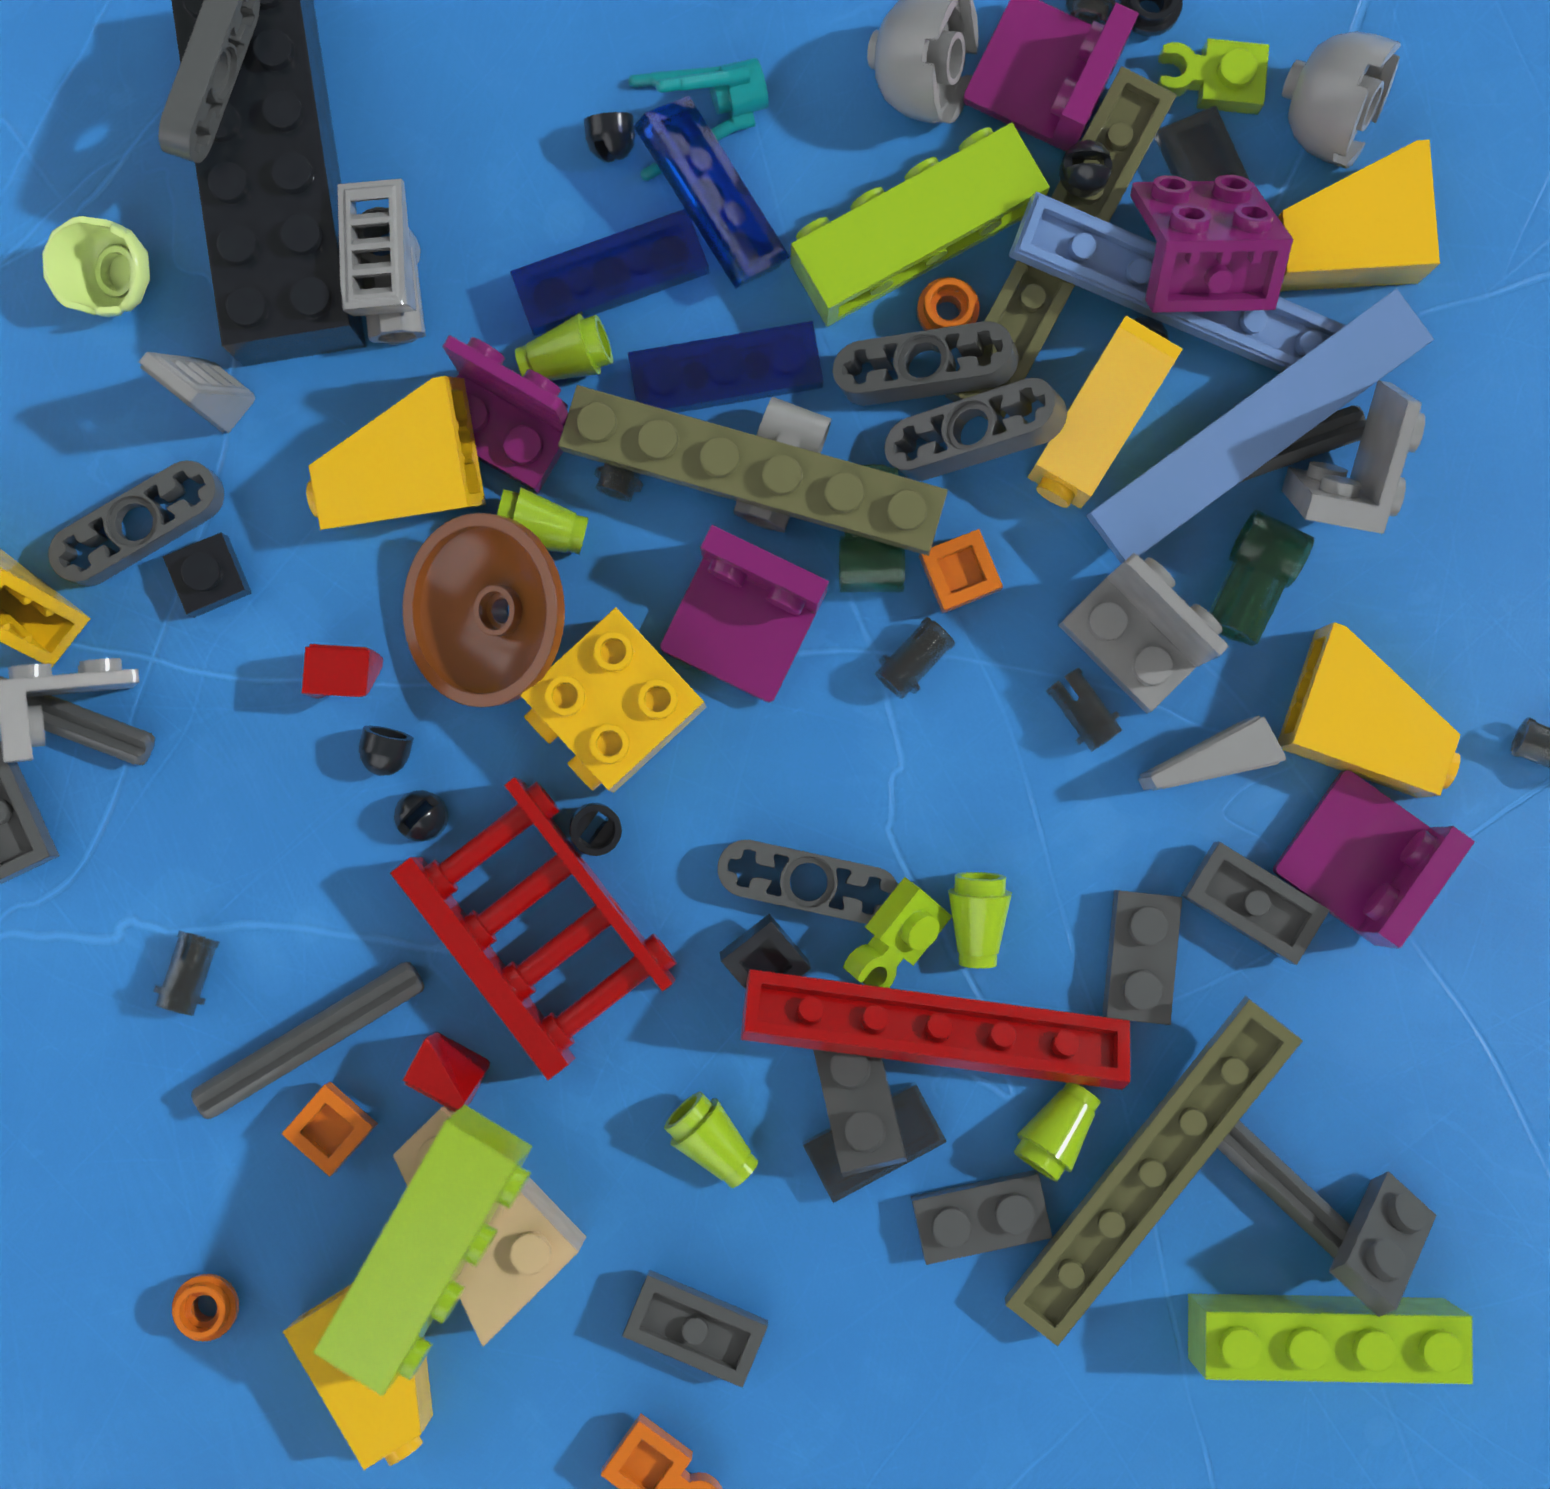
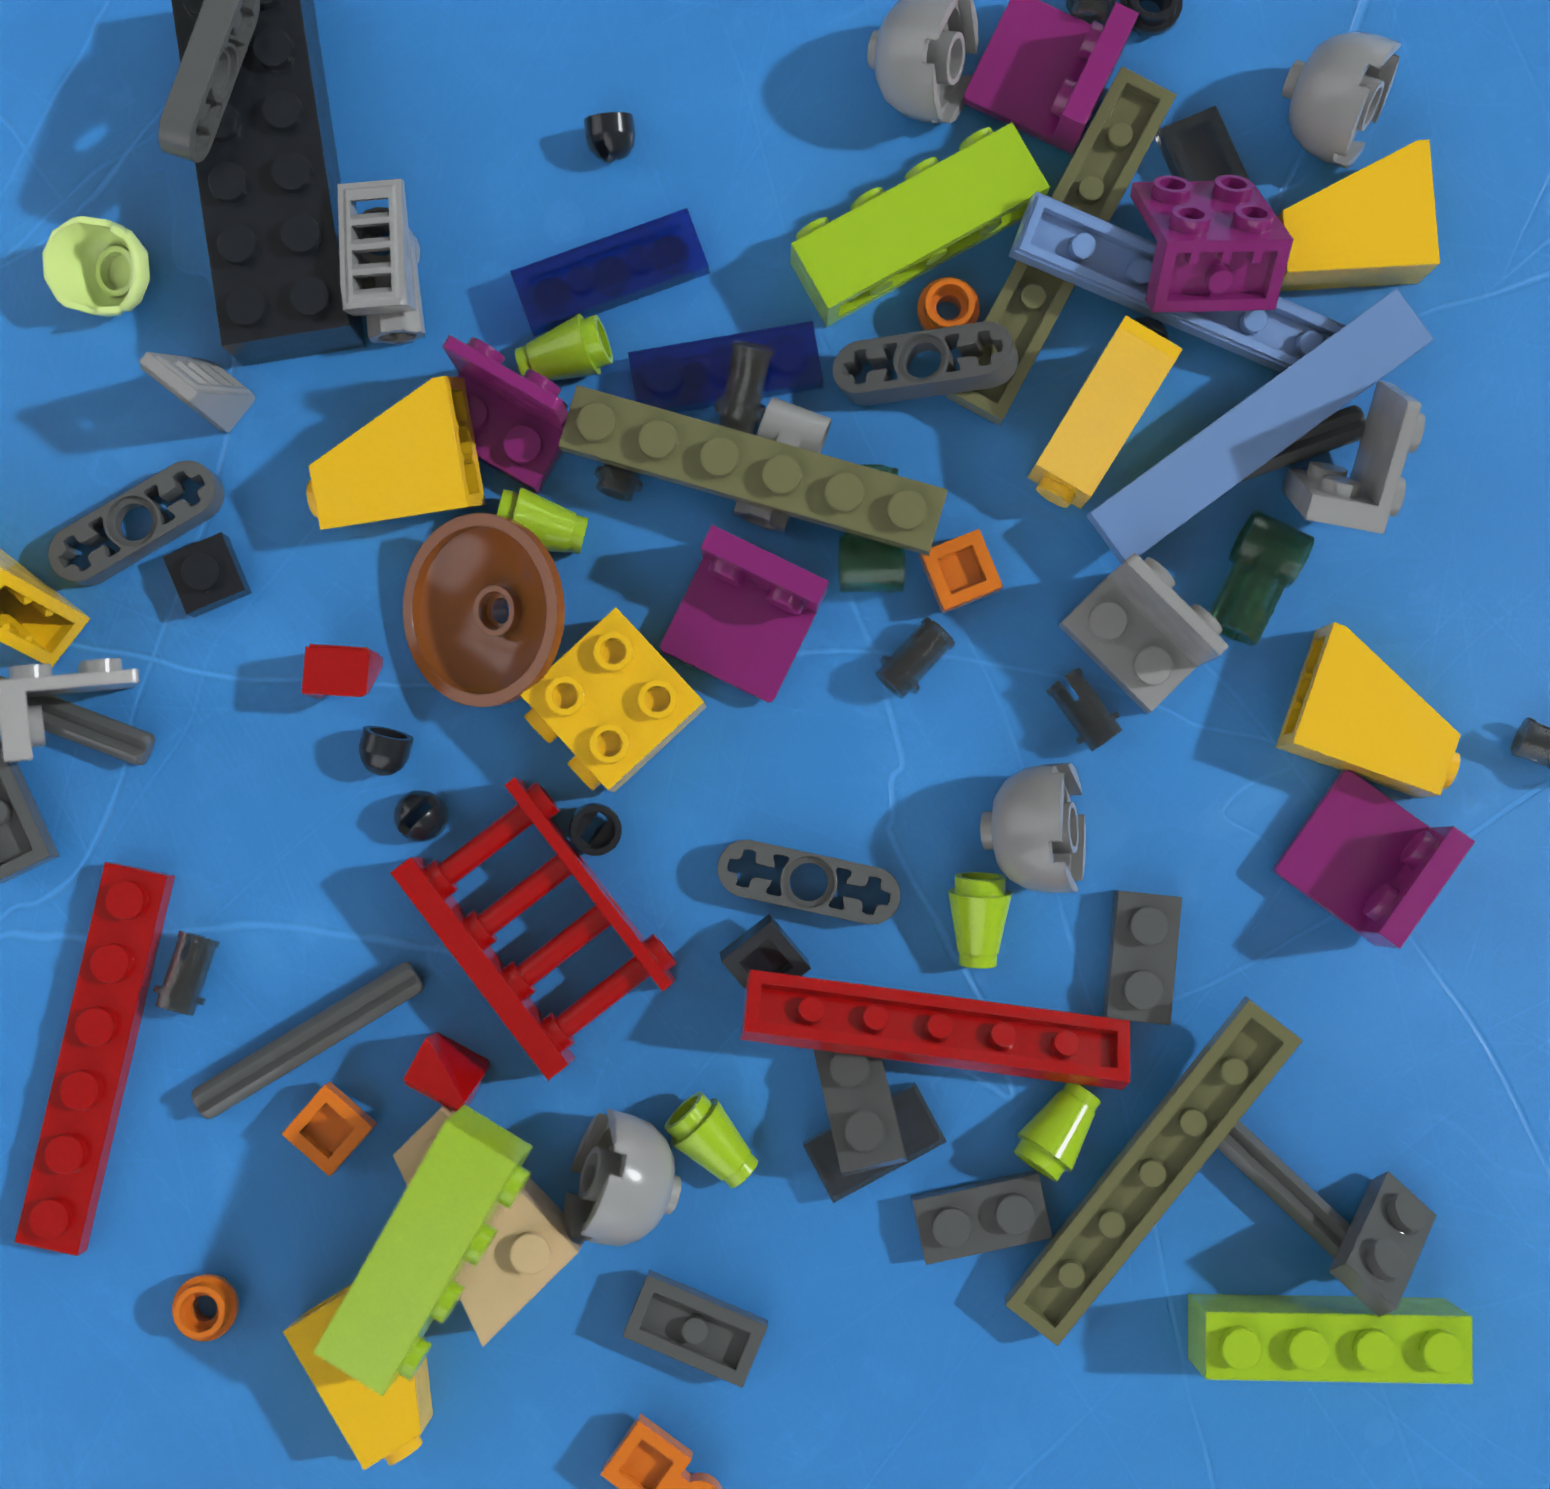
teal plant [628,58,769,181] -> none
clear blue plate [633,96,790,289] -> none
lime plate [843,877,952,988] -> none
dark grey beam [885,378,1067,481] -> none
black hinge [1059,139,1113,197] -> none
light grey slope [1138,716,1286,790] -> none
lime plate [1157,38,1269,115] -> none
dark grey plate [1181,842,1330,965] -> none
none -> red plate [14,862,175,1256]
none -> light grey cylinder [564,1109,681,1246]
none -> clear smoke pin [714,340,774,435]
none -> light grey cylinder [980,763,1086,893]

